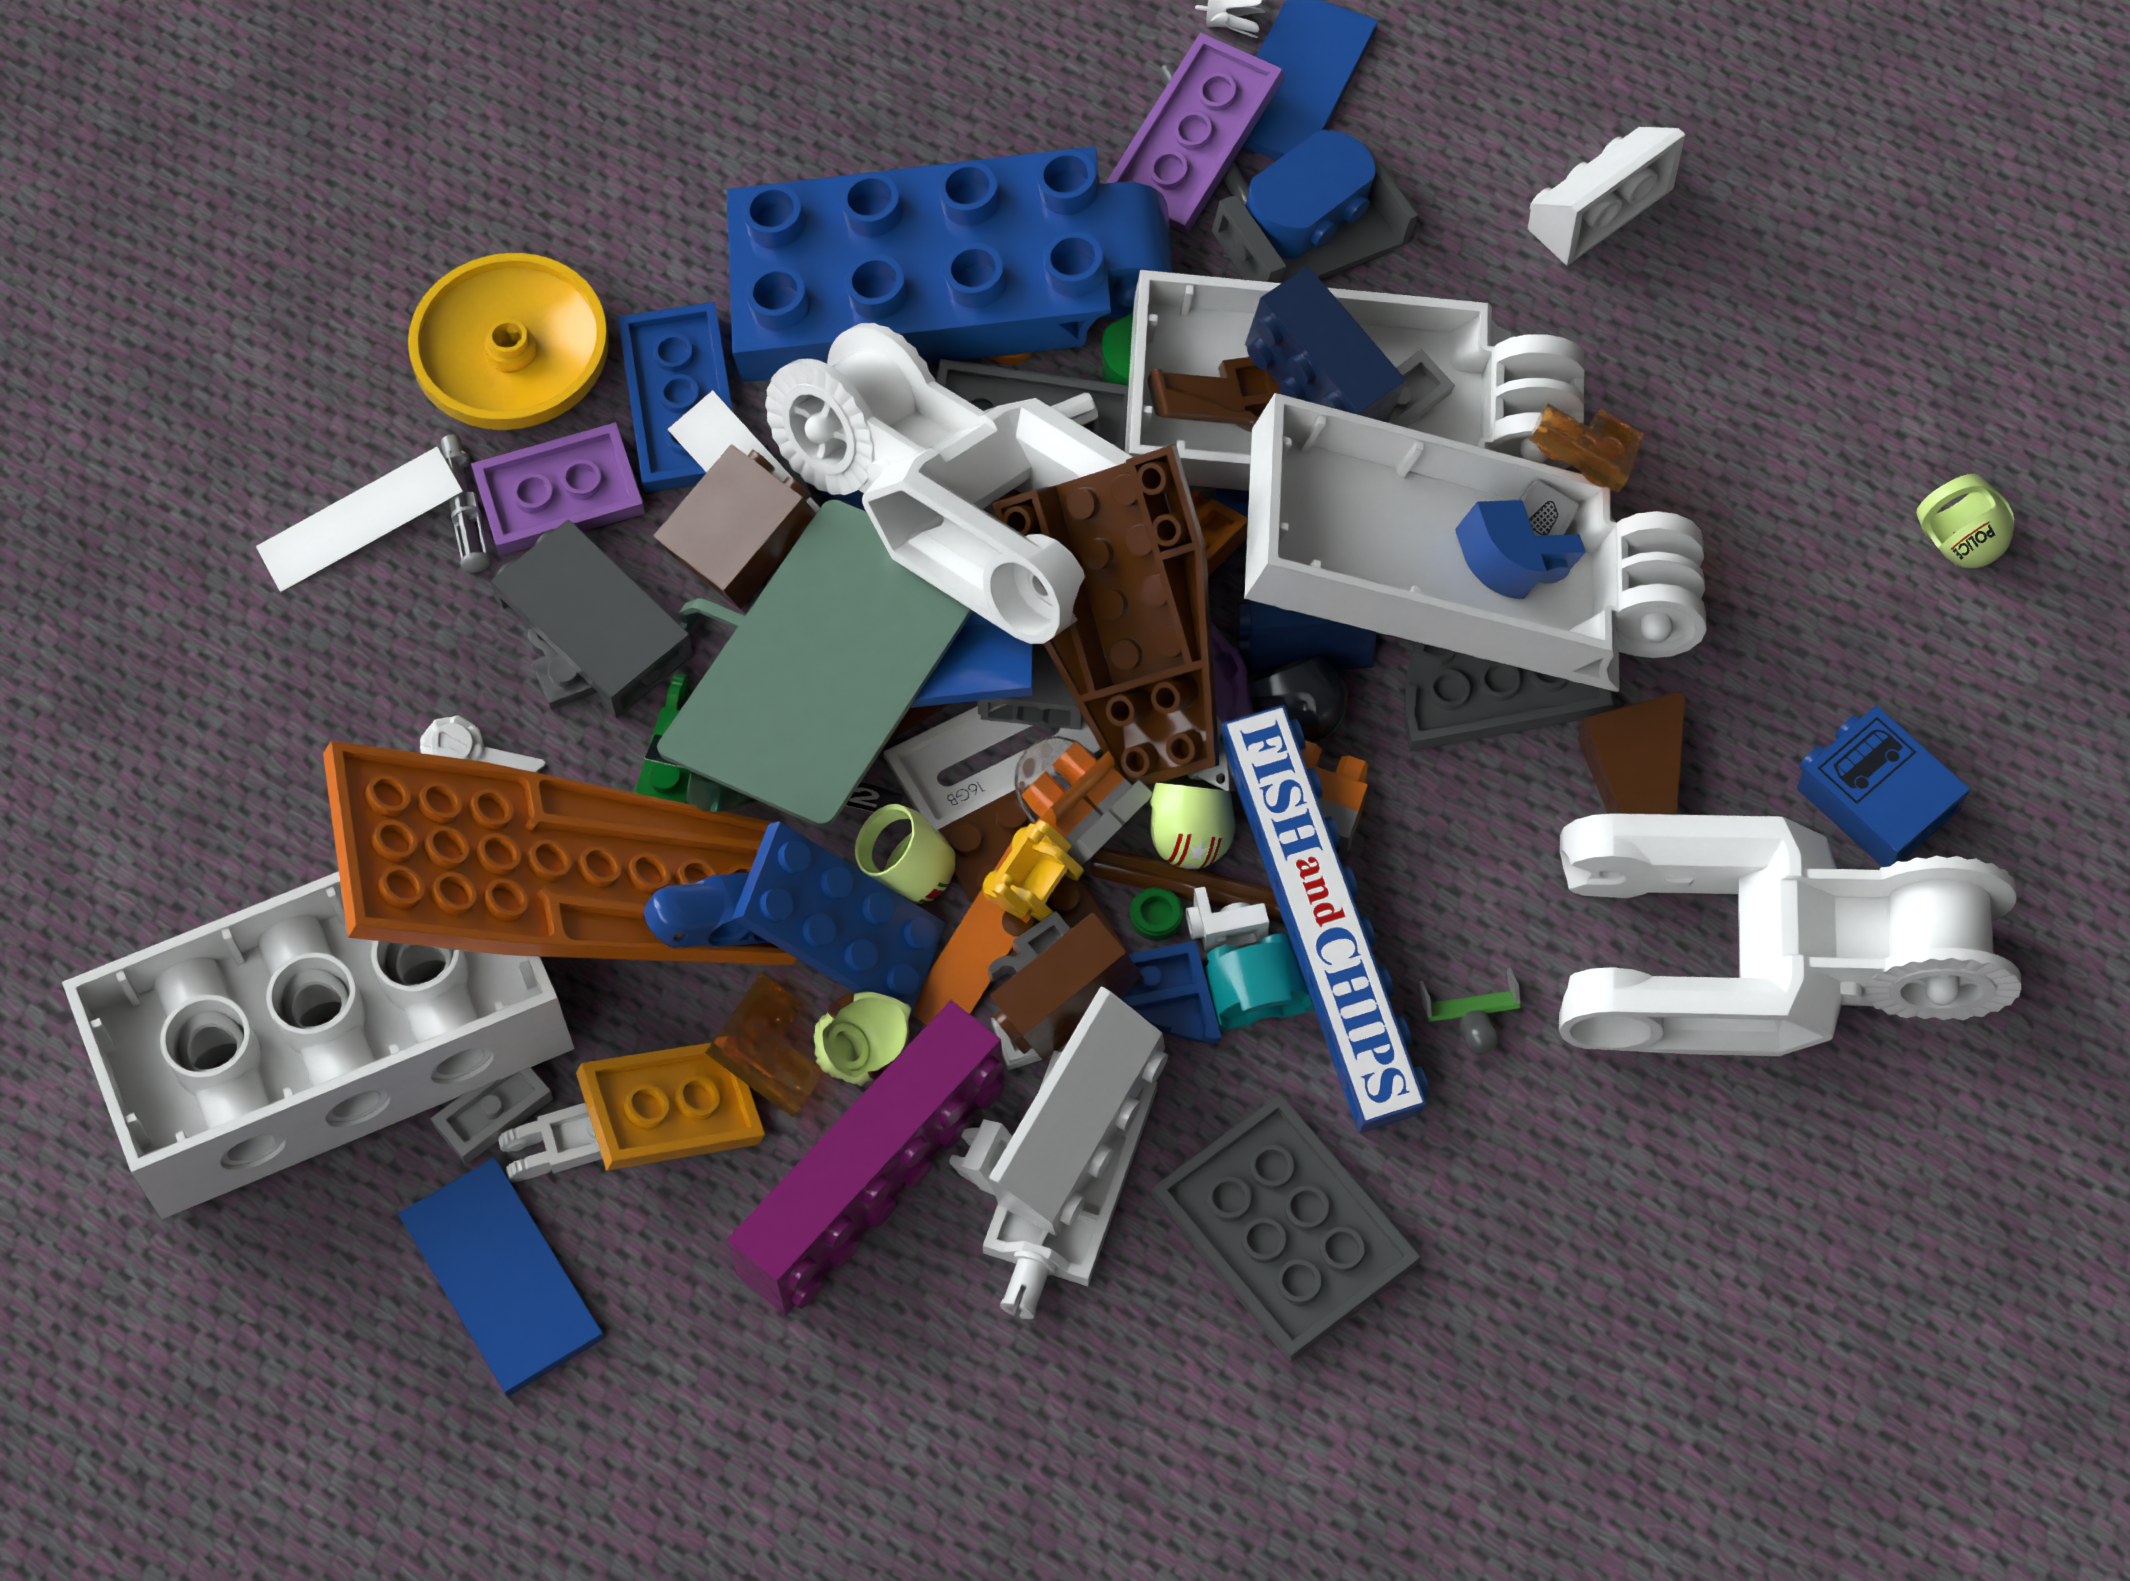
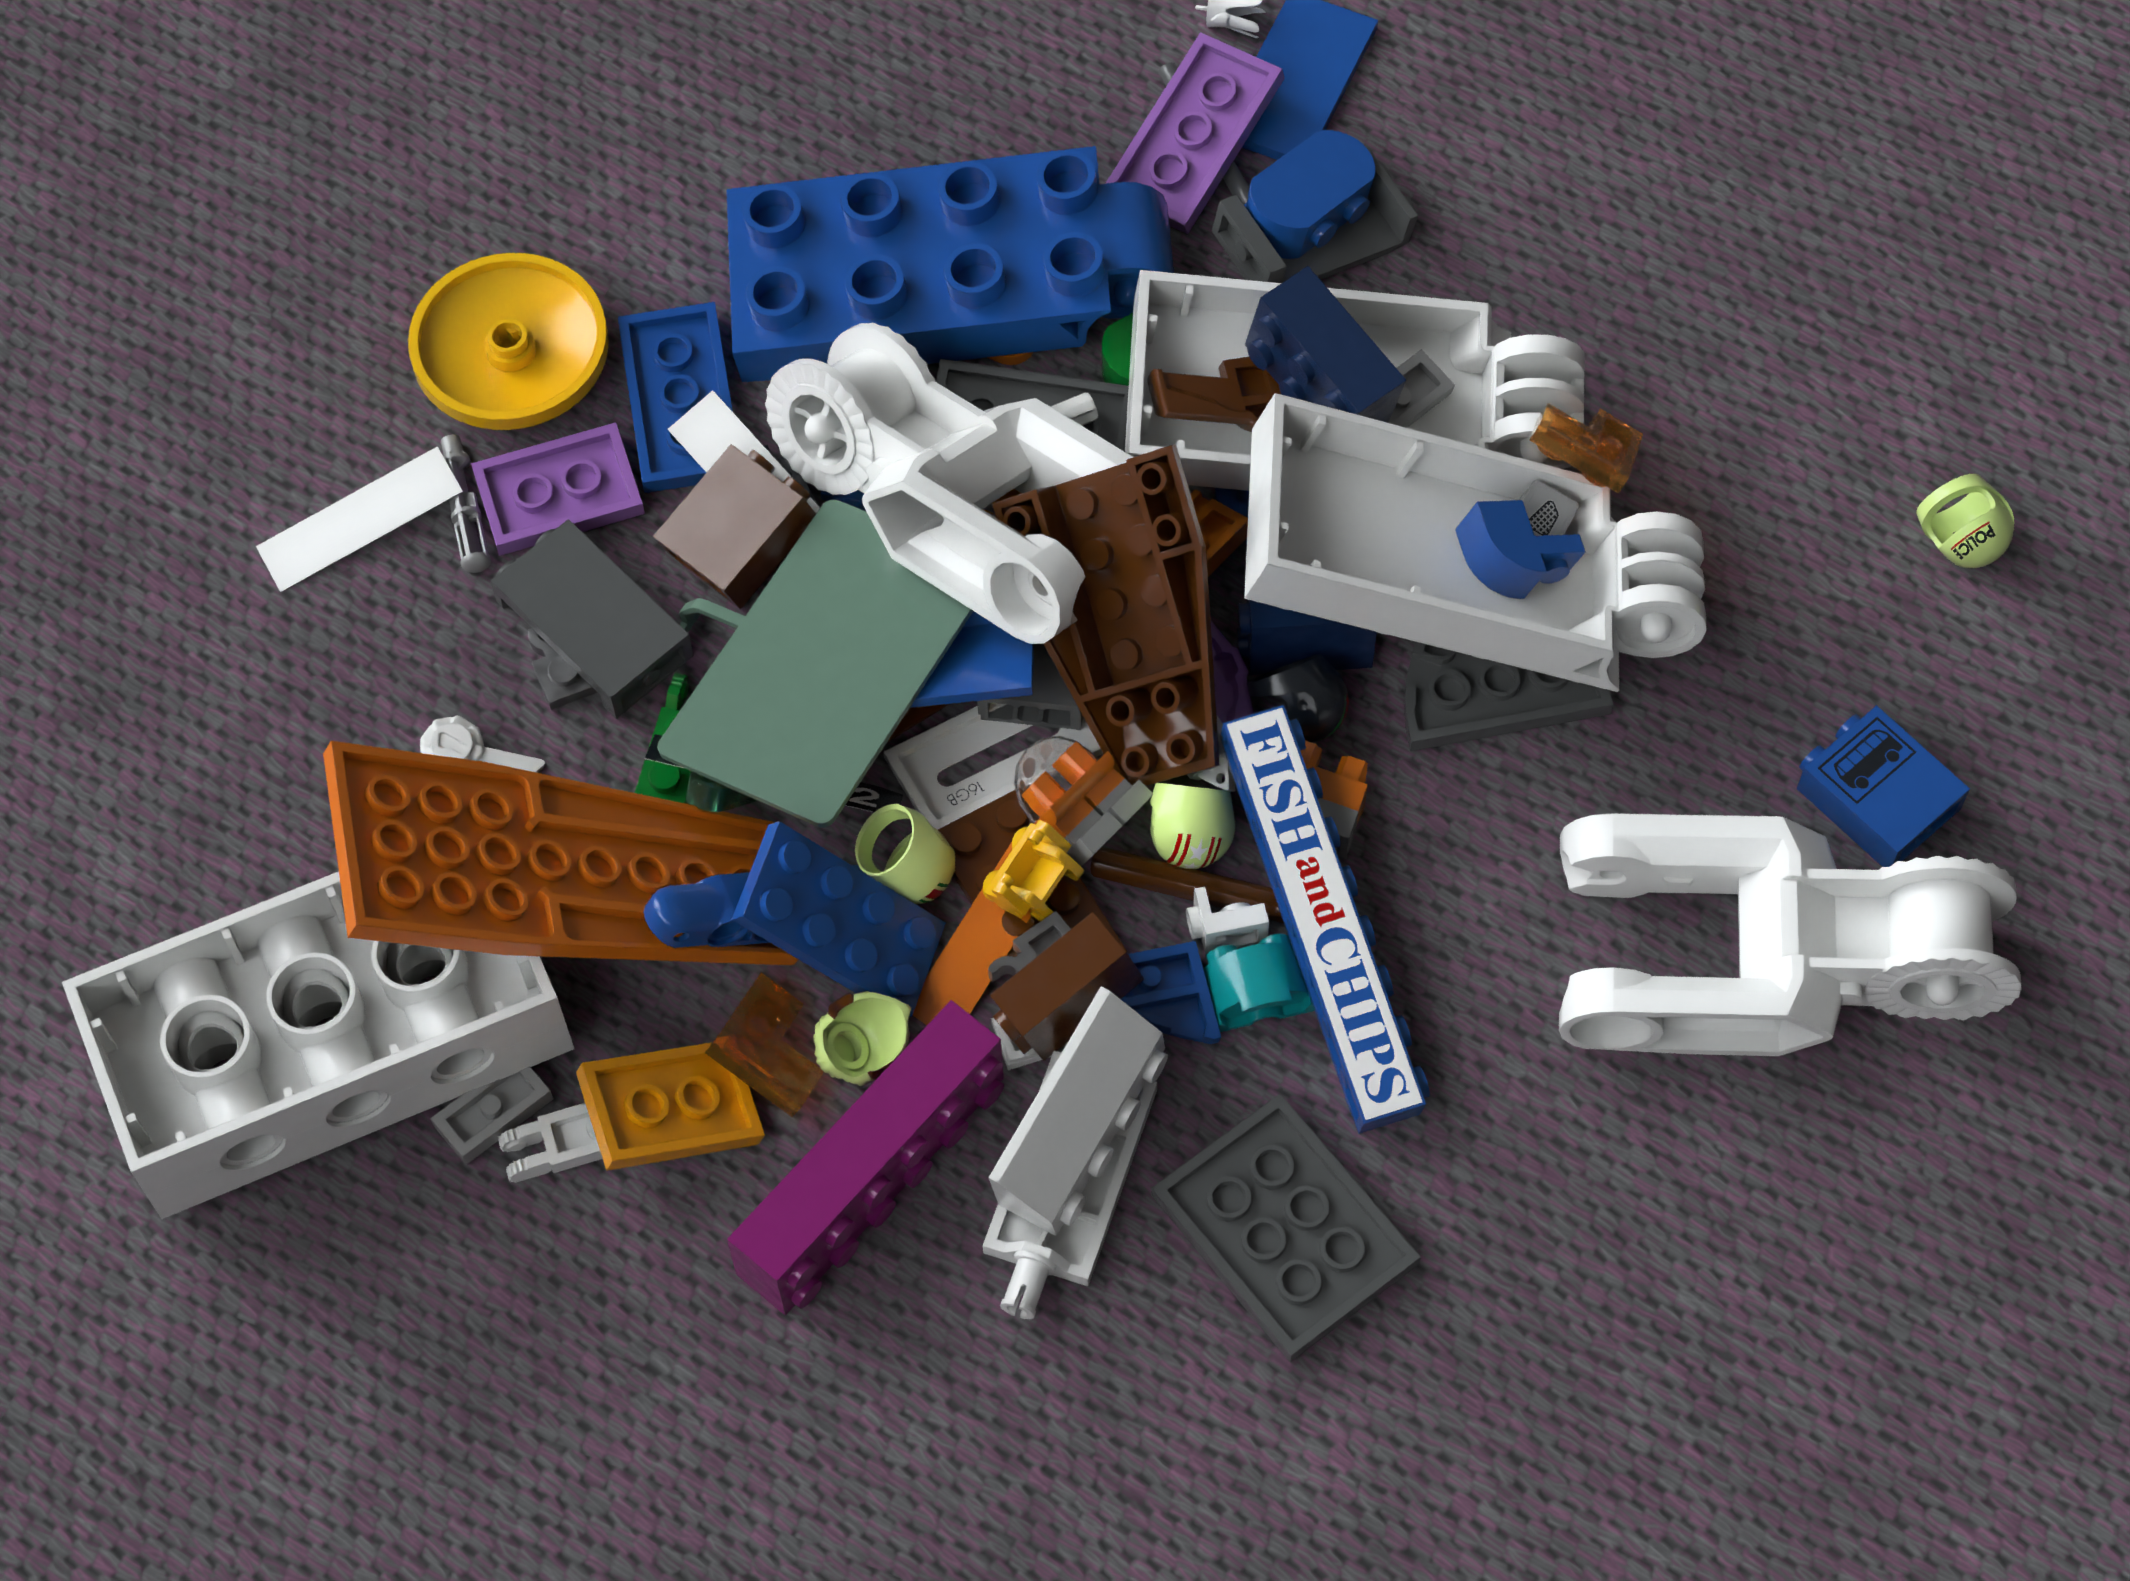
blue tile [398,1157,605,1397] -> none
white tile [949,1119,1012,1195] -> none
green tile [1130,887,1183,941] -> none
piece [1419,968,1520,1054] -> none
white slope [1528,127,1686,266] -> none
reddish brown slope [1578,691,1685,815] -> none

